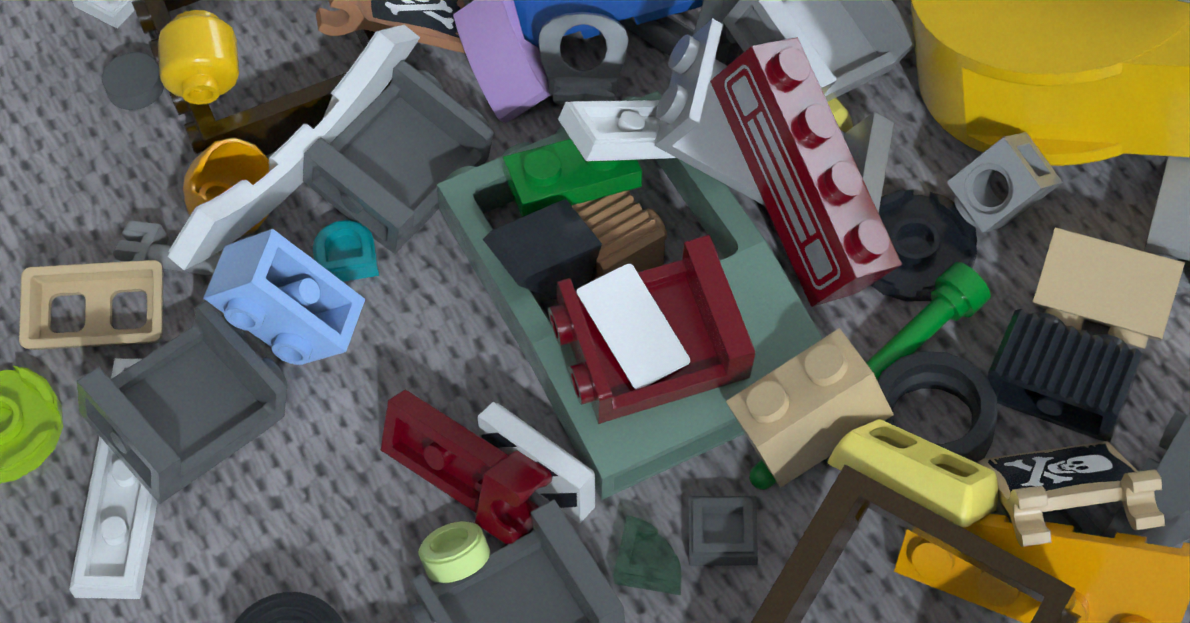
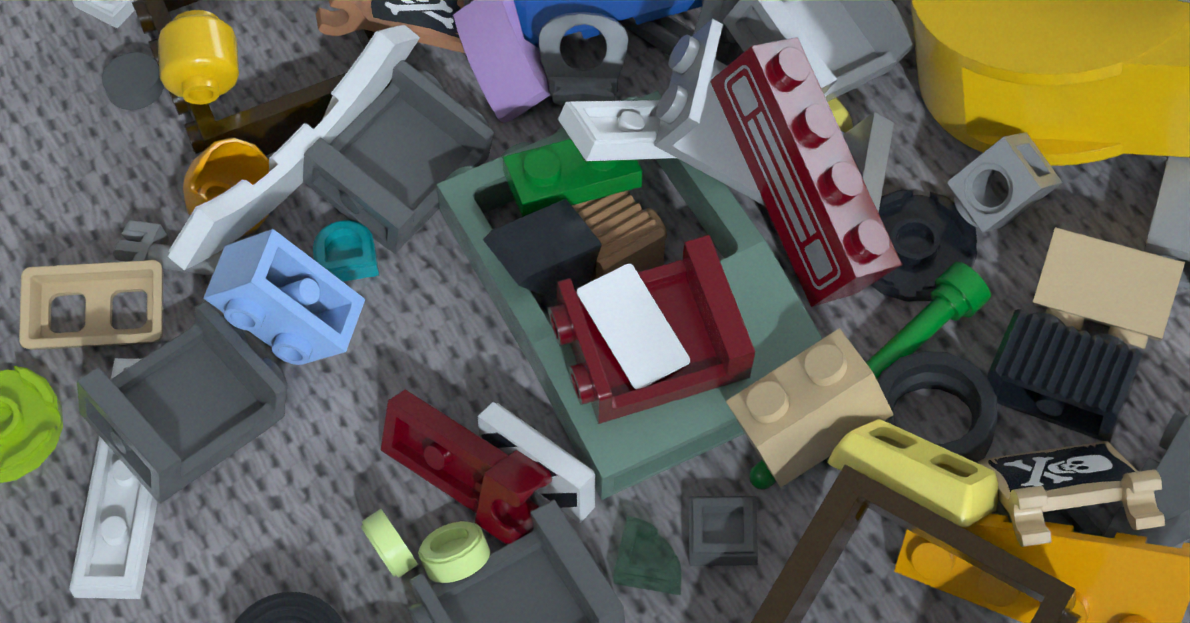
none -> yellowish green tile [360,509,418,578]

